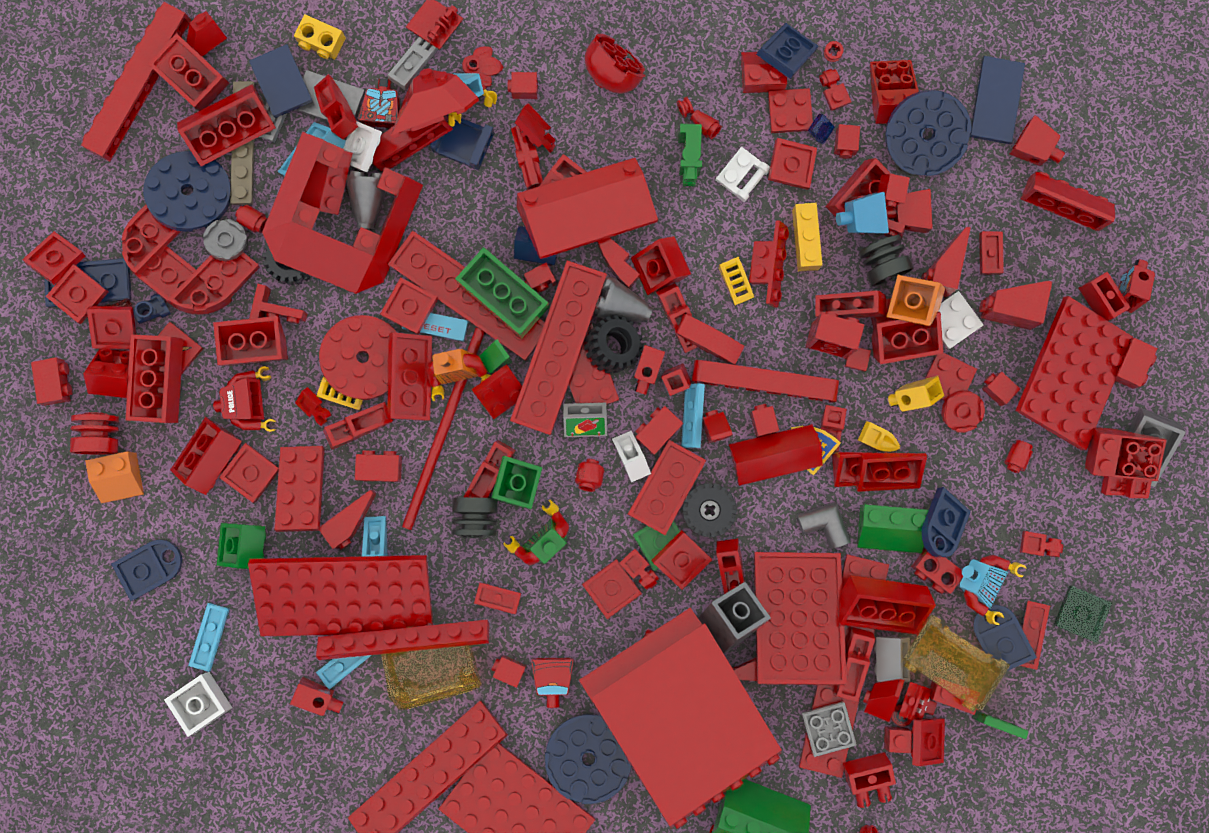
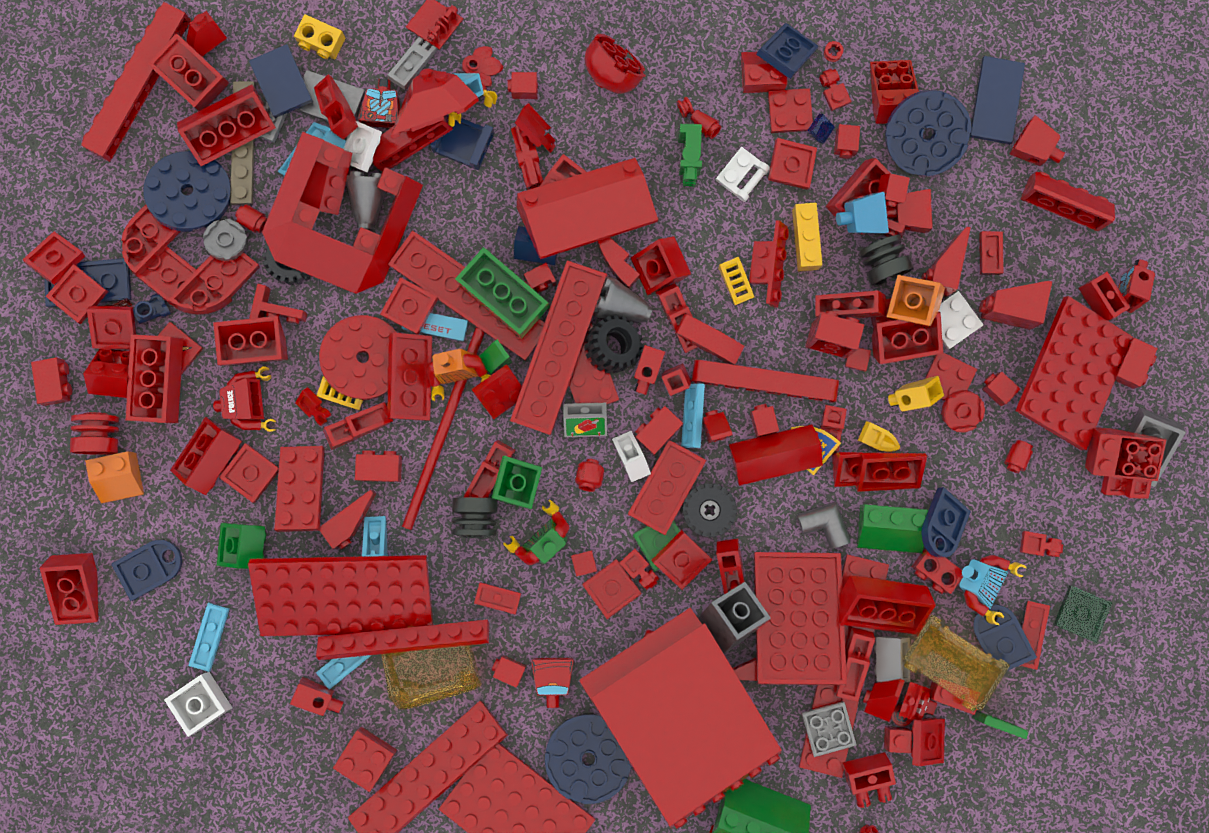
none -> red slope [40,553,99,625]
none -> red brick [333,727,398,792]
none -> red tile [571,550,597,577]

